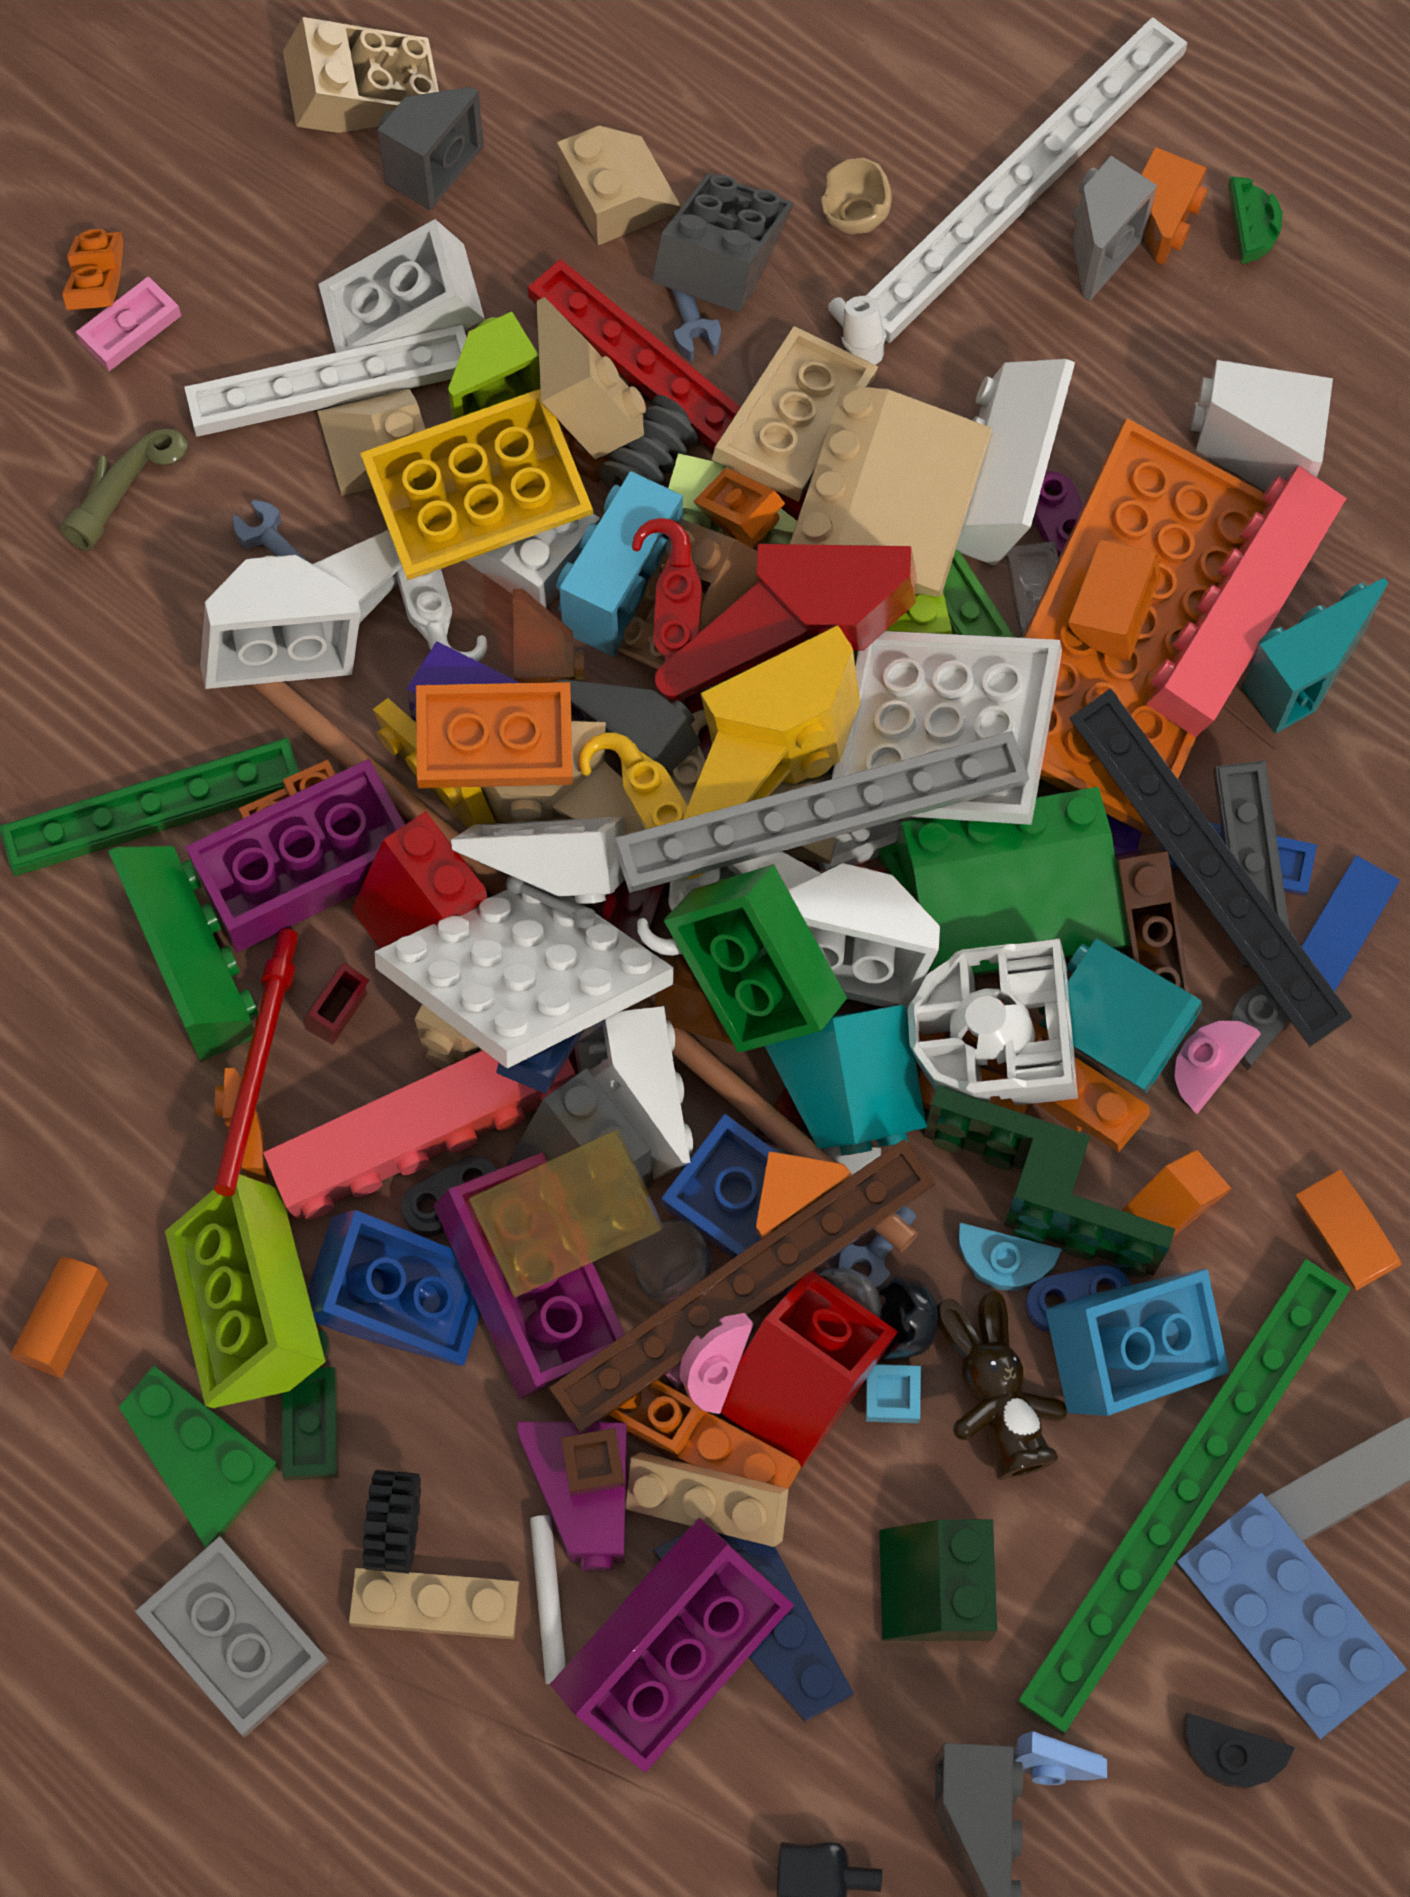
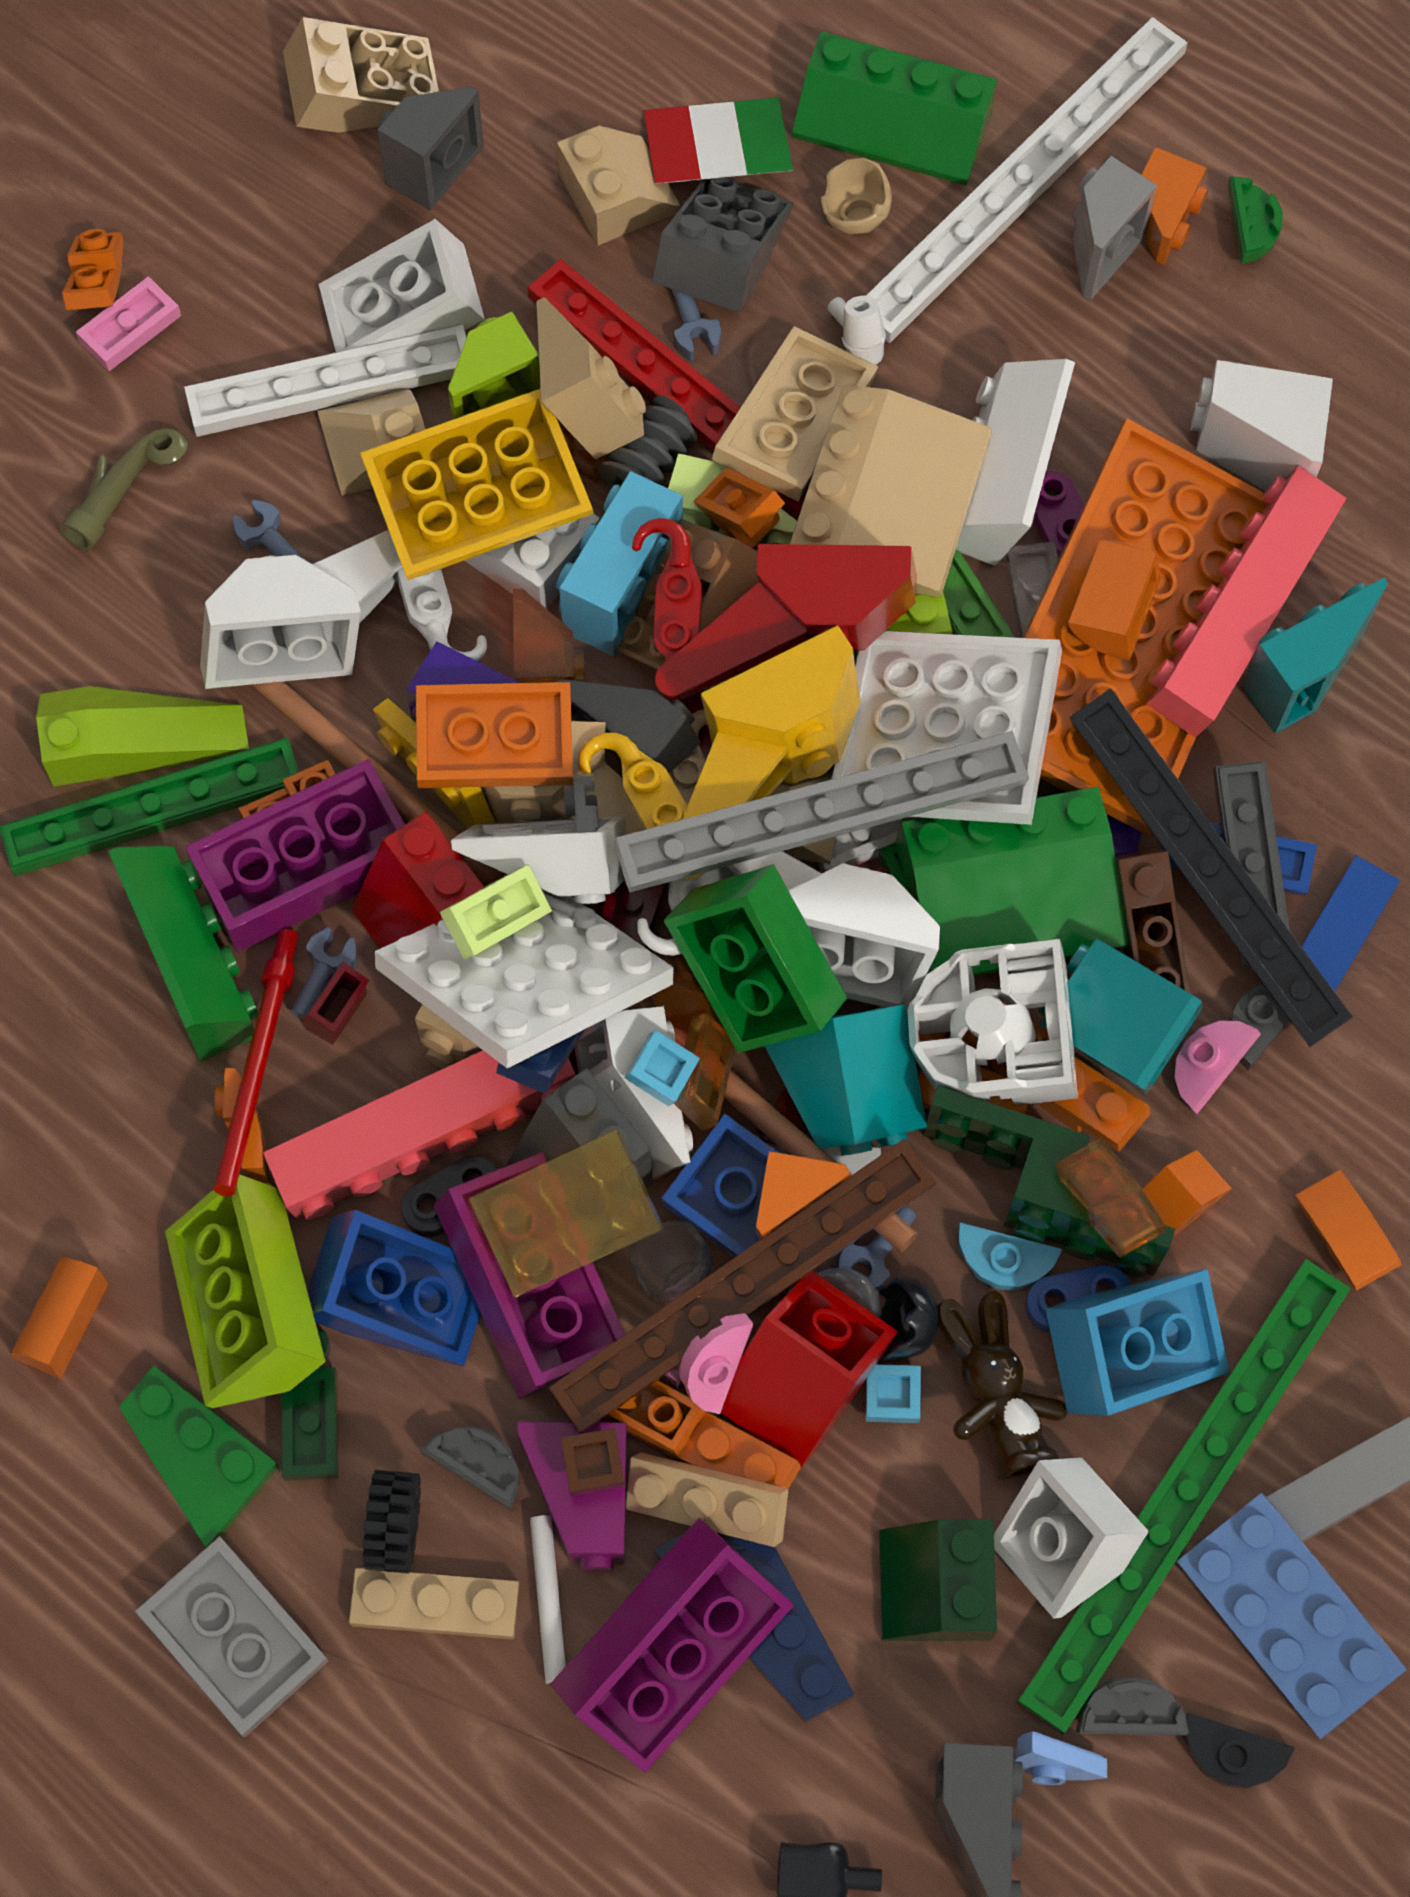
none -> lime wedge [36,686,250,787]
none -> sand blue bar [290,927,358,1020]
none -> dark grey plate [420,1426,519,1511]
none -> yellowish green plate [440,864,552,959]
none -> dark grey plate [564,773,598,833]
none -> medium azure plate [624,1029,700,1107]
none -> sticker [643,97,793,184]
none -> clear orange tile [674,1012,736,1130]
none -> green slope [792,31,997,186]
none -> white slope [994,1458,1149,1619]
none -> clear orange slope [1056,1138,1166,1257]
none -> dark grey plate [1076,1675,1189,1735]

